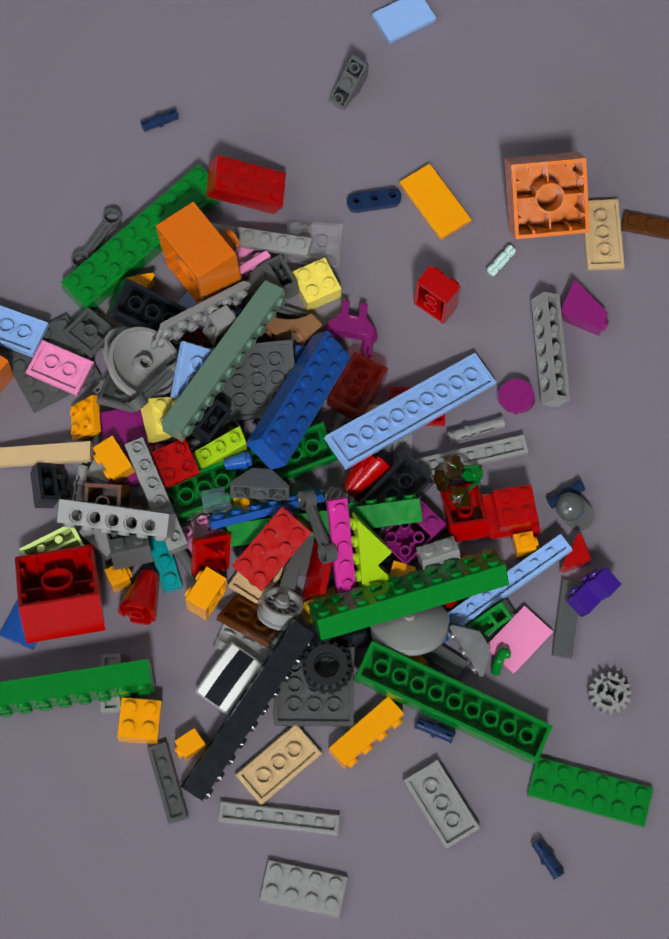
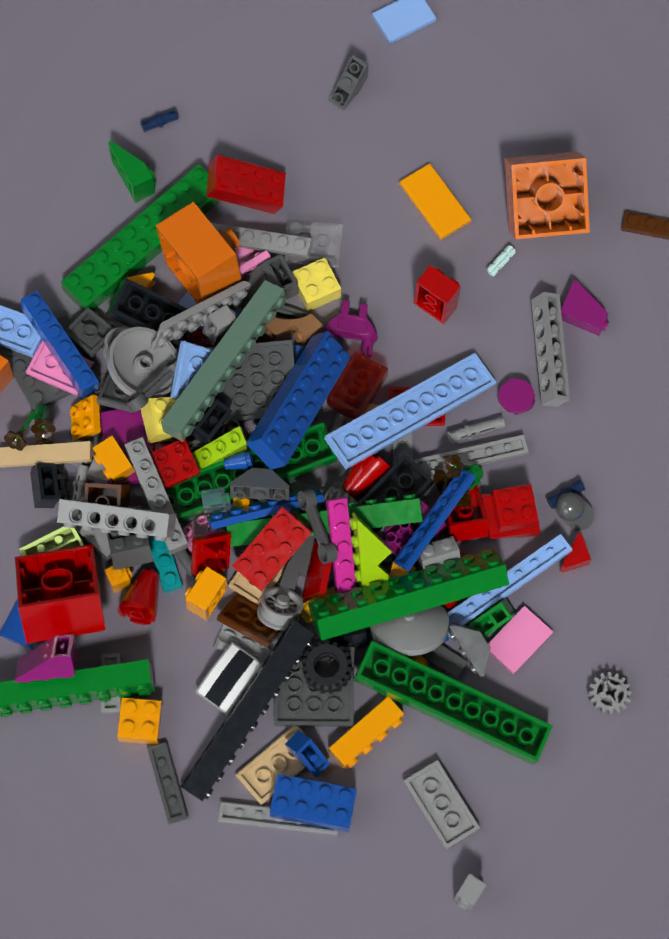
dark grey piece [71,208,122,270] -> none
light orange brick [174,728,206,761] -> none
light grey plate [260,860,348,918] -> none
dark blue plate [347,188,402,213] -> none
dark blue pin [415,716,456,744] -> none
green arm [491,647,511,676] -> none
light orange brick [511,531,539,559] -> none
green plate [527,757,653,828] -> none
dark blue pin [532,839,564,880] -> none
dark grey tile [552,579,582,659] -> none
dark purple brick [566,567,621,617] -> none
tan tile [584,199,625,271] -> none
none -> dark brown plant [4,405,56,451]
none -> magenta slope [15,634,78,683]
none -> blue brick [21,291,99,399]
none -> green slope [108,141,156,203]
none -> blue brick [270,774,357,833]
none -> blue slope [285,730,330,778]
none -> blue tile [393,469,476,572]
none -> light grey brick [454,874,487,911]

